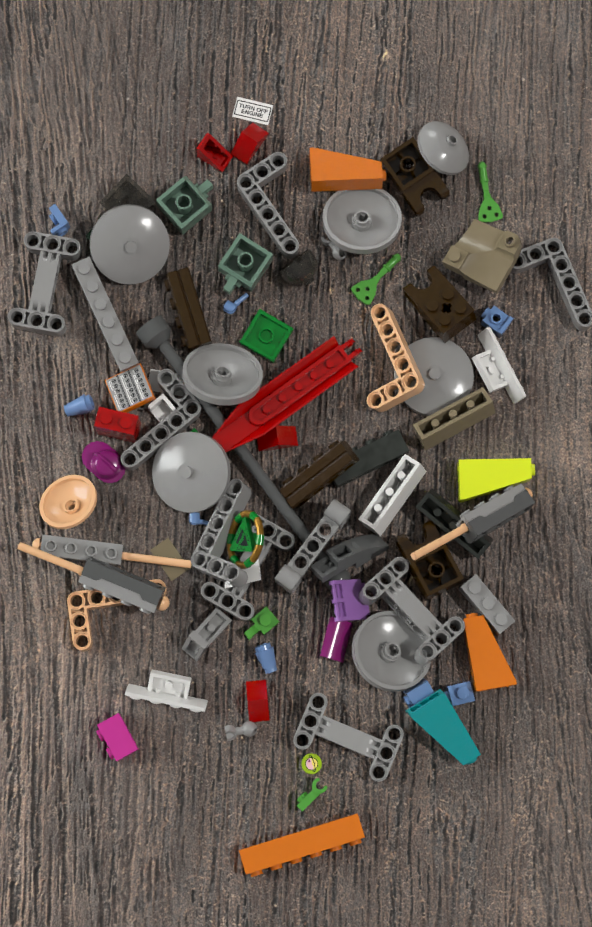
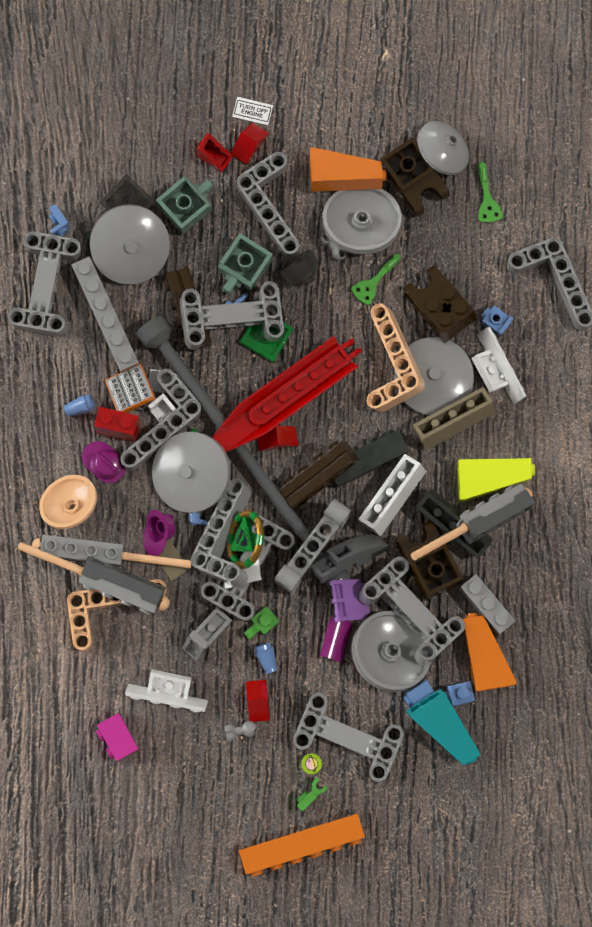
light grey dish [182,343,263,405] -> none
dark tan slope [442,219,522,294] -> none
none -> magenta piece [143,509,175,556]
none -> light grey beam [180,281,284,350]

